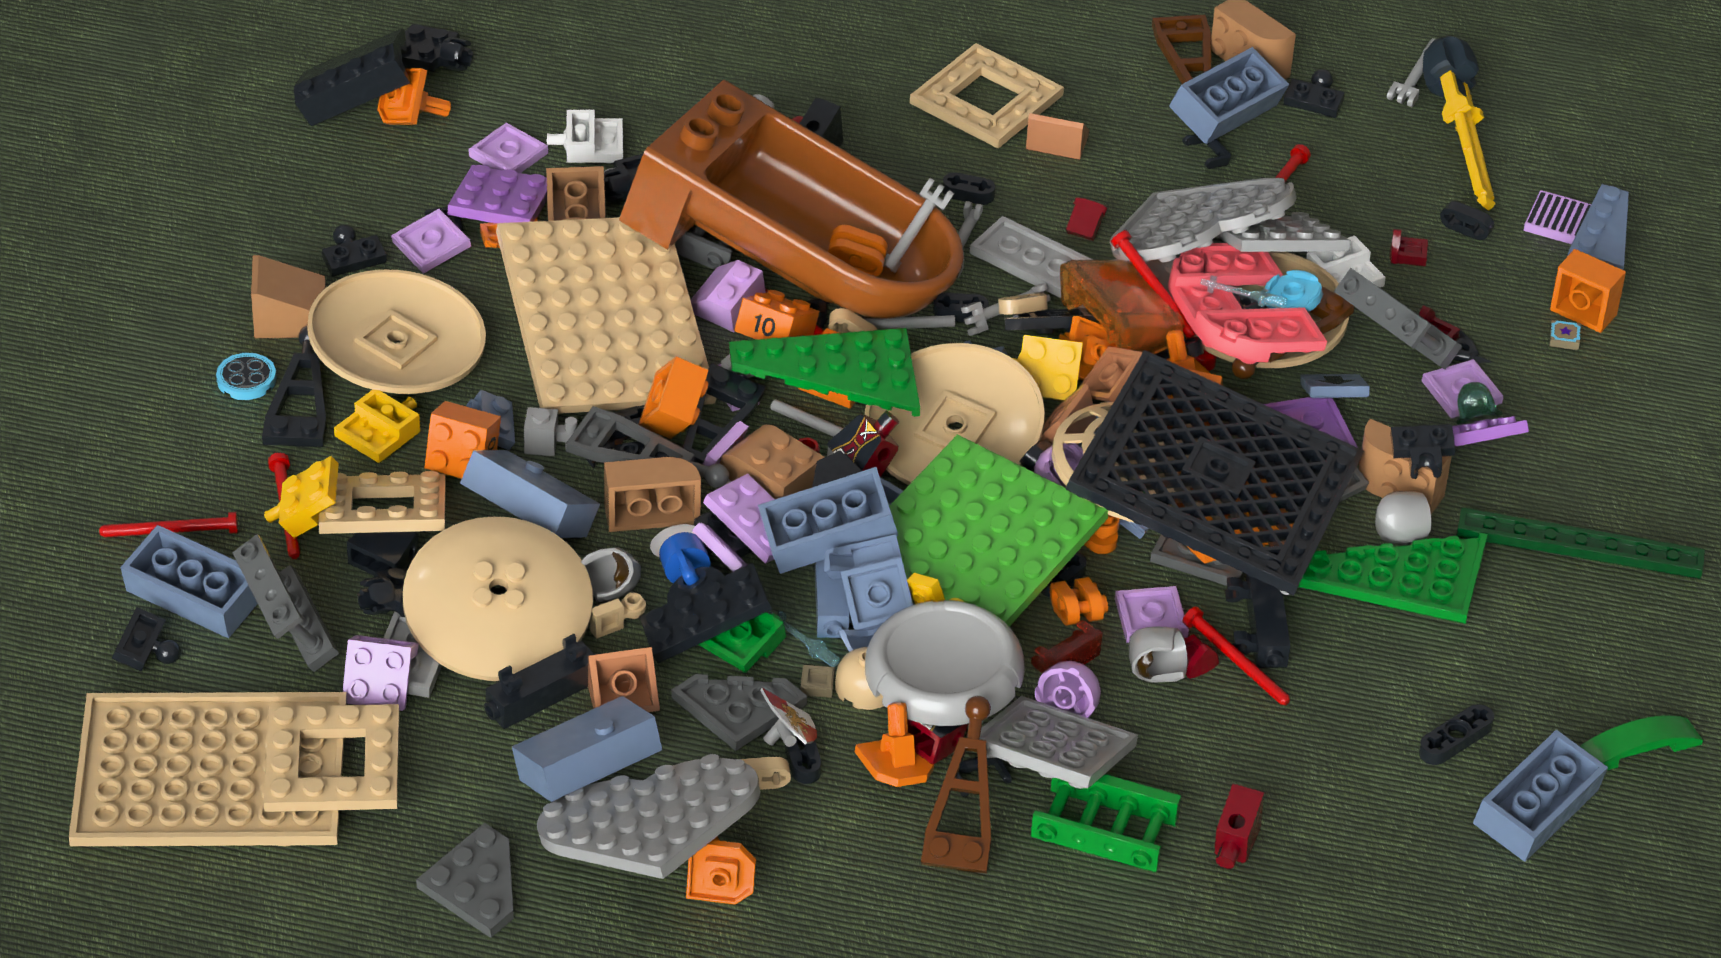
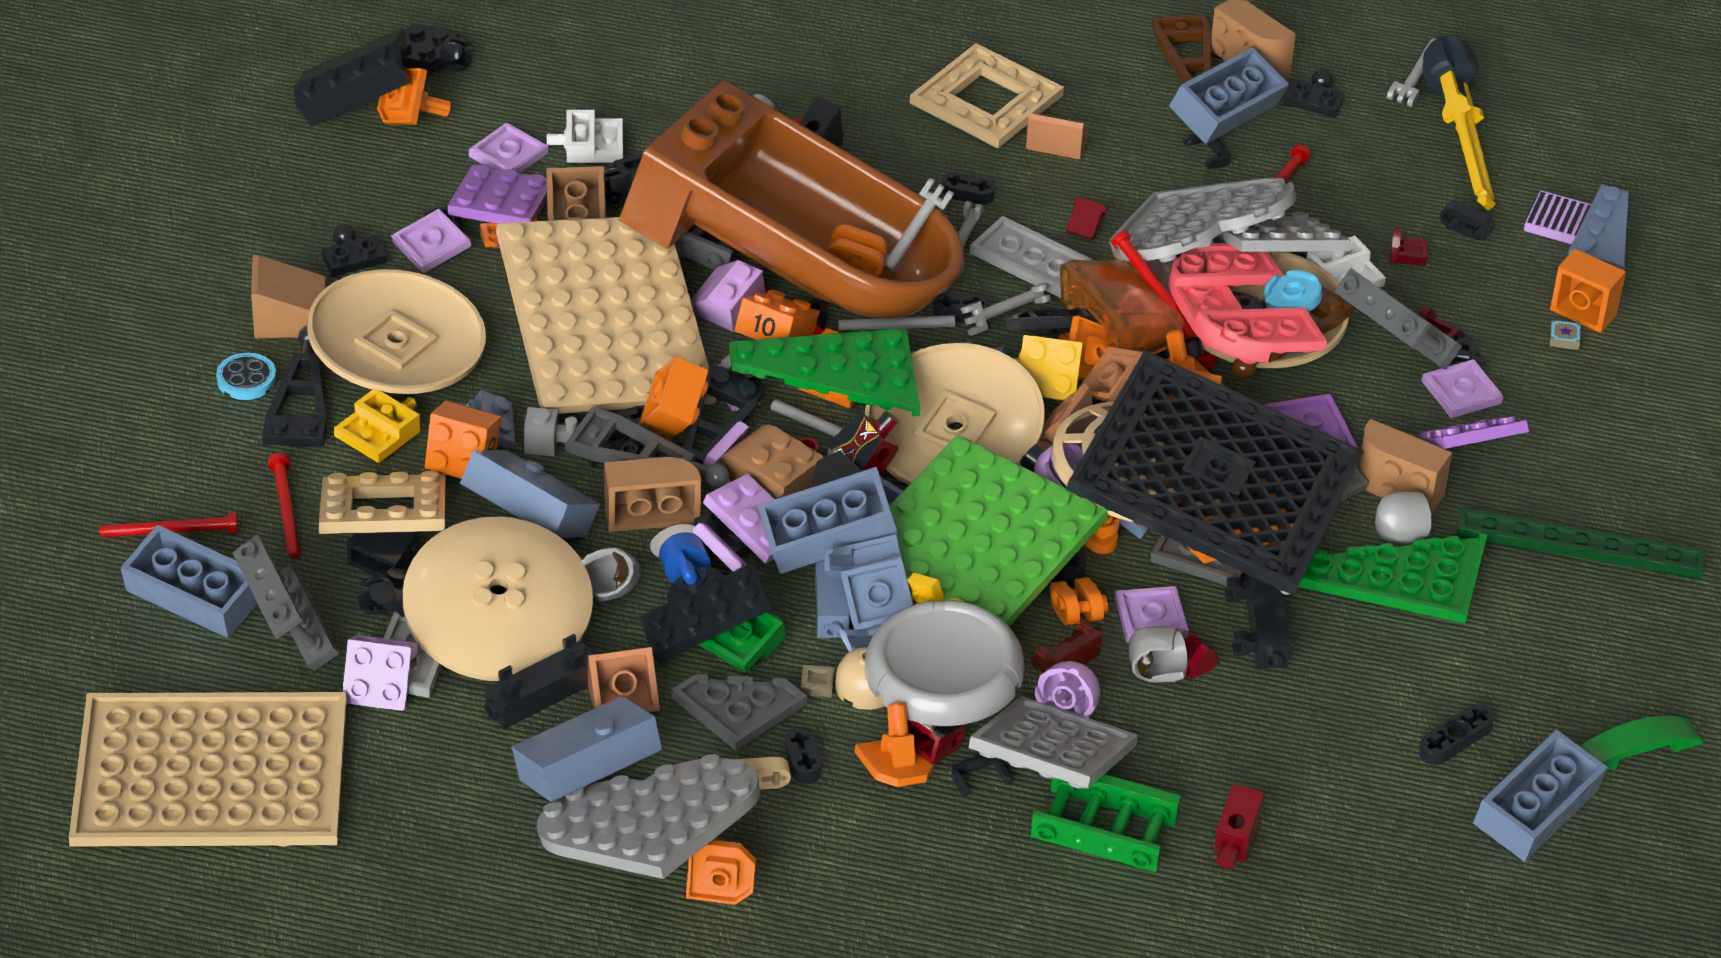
black plate [112,607,181,671] -> none
tan plate [263,704,399,812] -> none
yellow plate [264,456,339,538] -> none
dark grey plate [416,823,514,938] -> none
tan plate [590,593,646,639] -> none
shield [760,688,817,747] -> none
clear light blue piece [768,610,840,667] -> none
tan beam [828,308,877,333] -> none
reddish brown plate [921,696,991,874] -> none
tan beam [998,293,1048,315] -> none
red bar [1182,606,1290,706] -> none
clear light blue piece [1200,275,1288,308] -> none
sand blue tile [1301,374,1370,398] -> none
black plate [1390,424,1455,479] -> none
clear green piece [1456,382,1503,425] -> none

